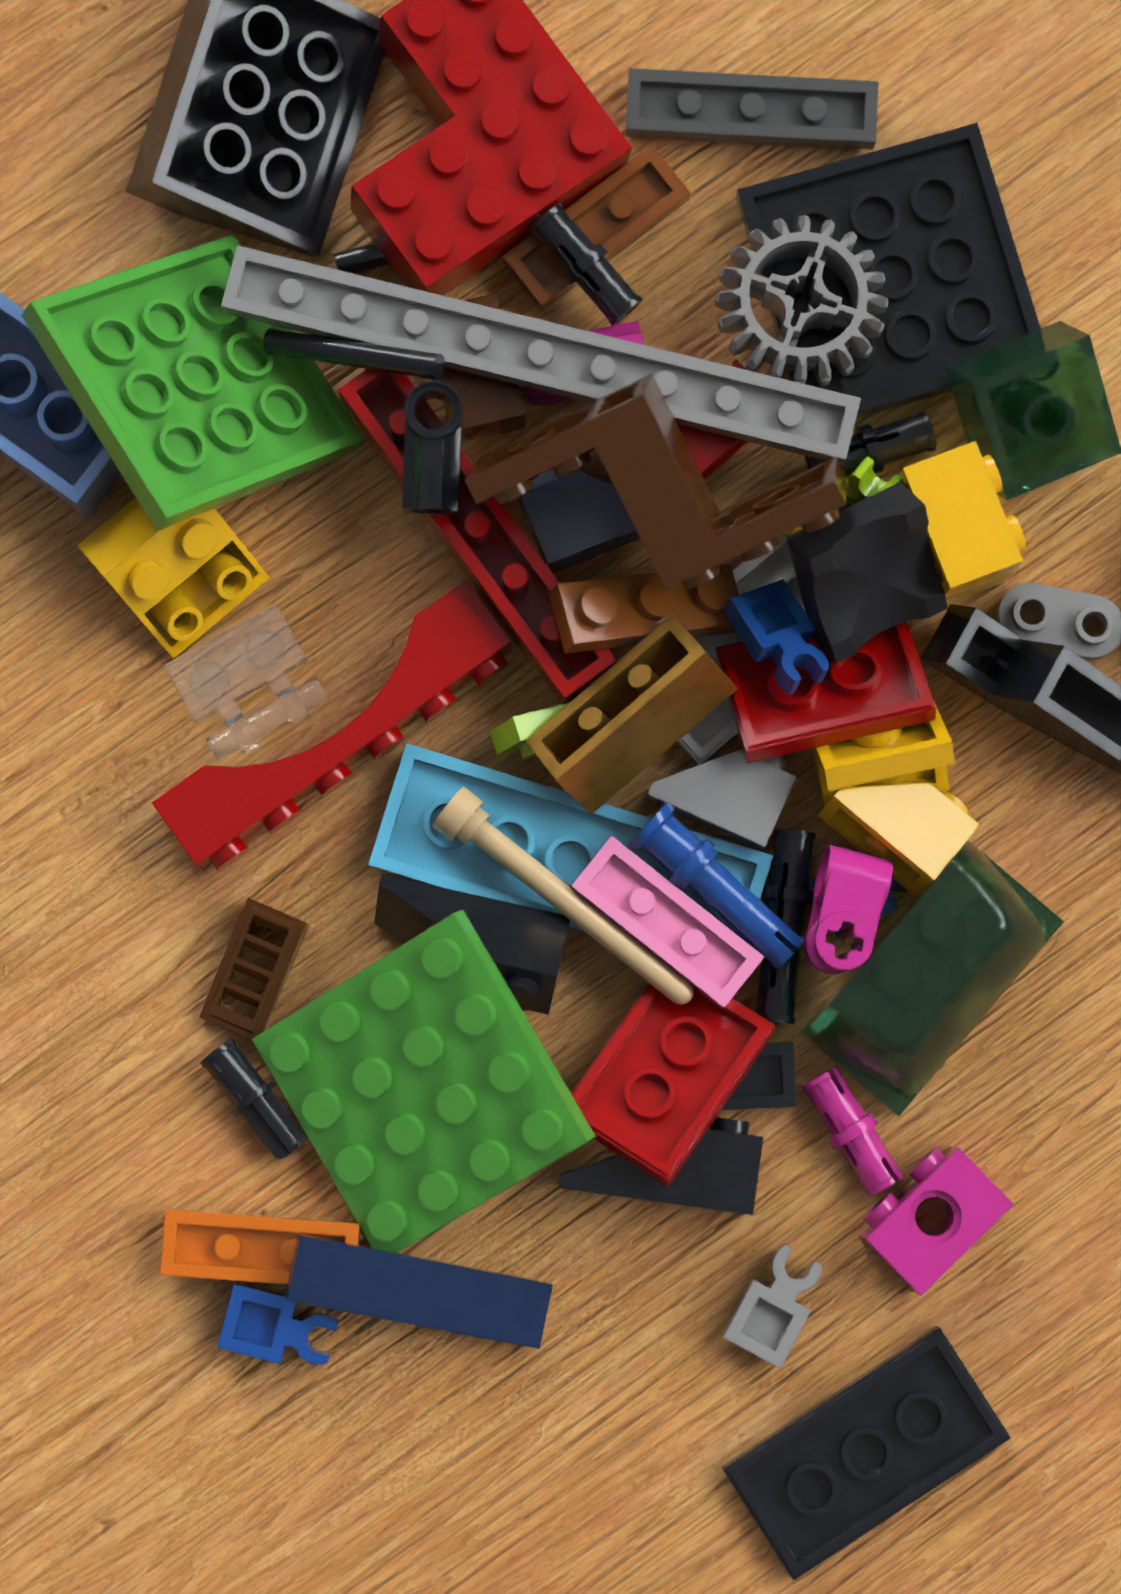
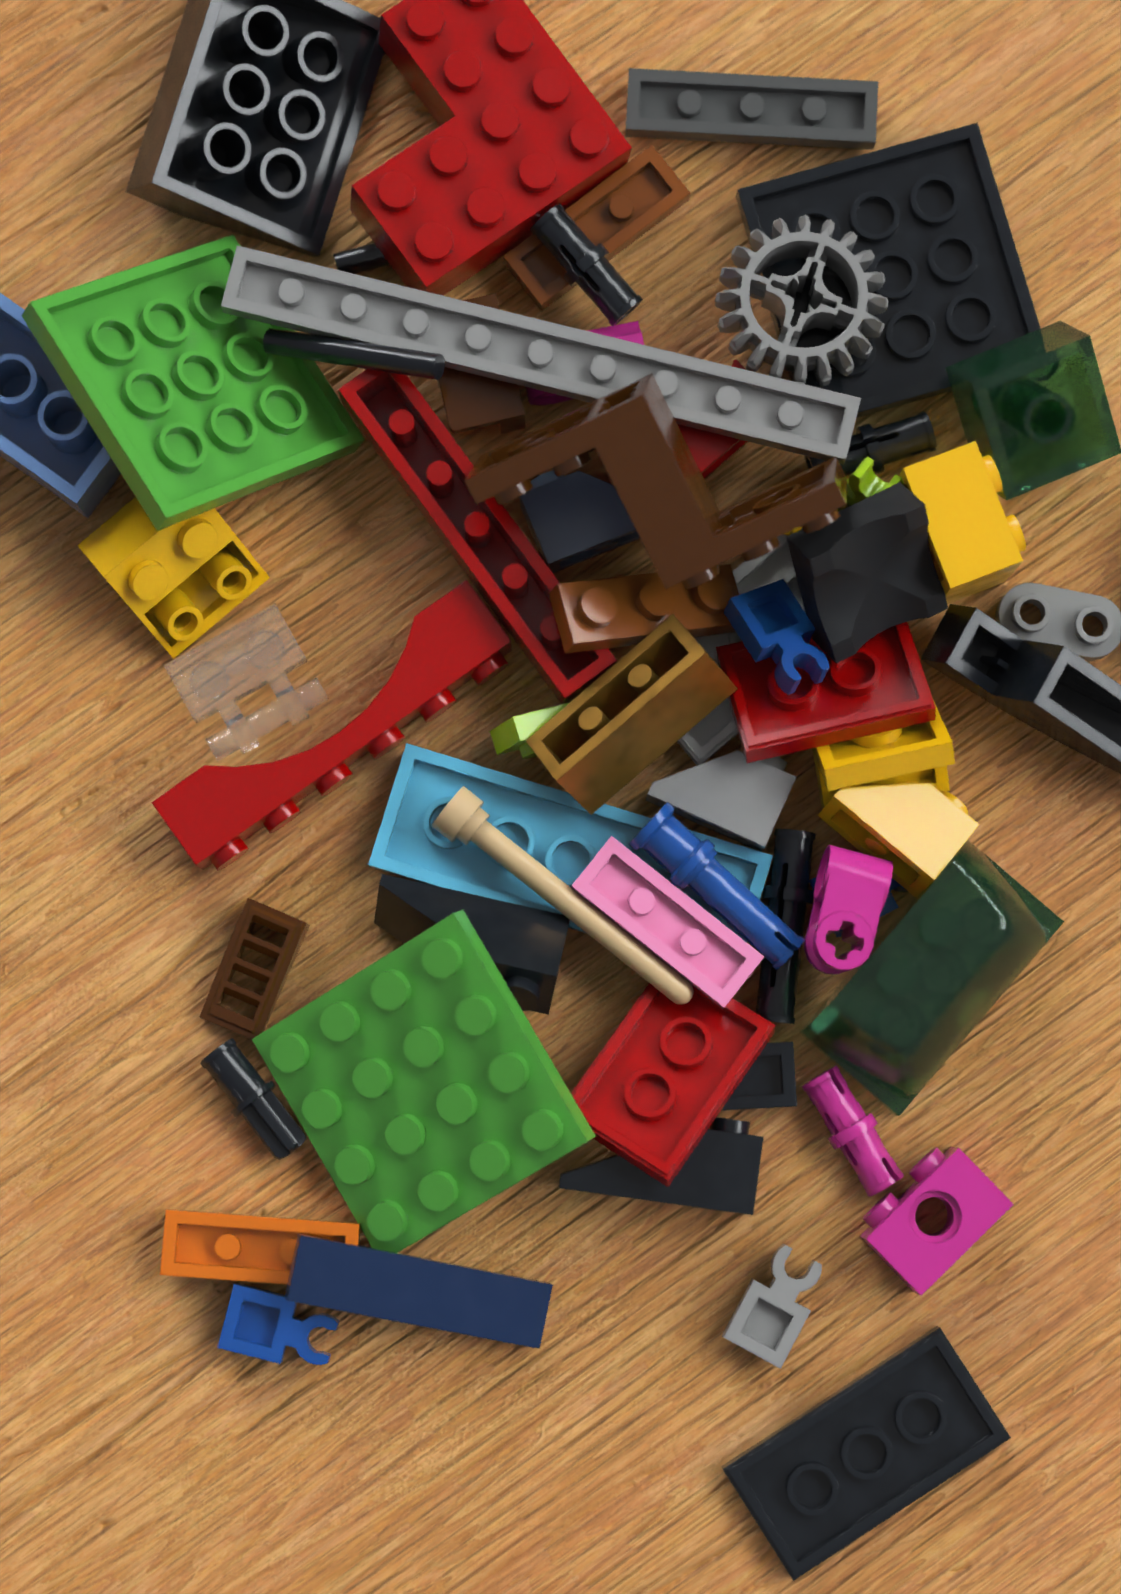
black piece [402,380,463,515] -> none

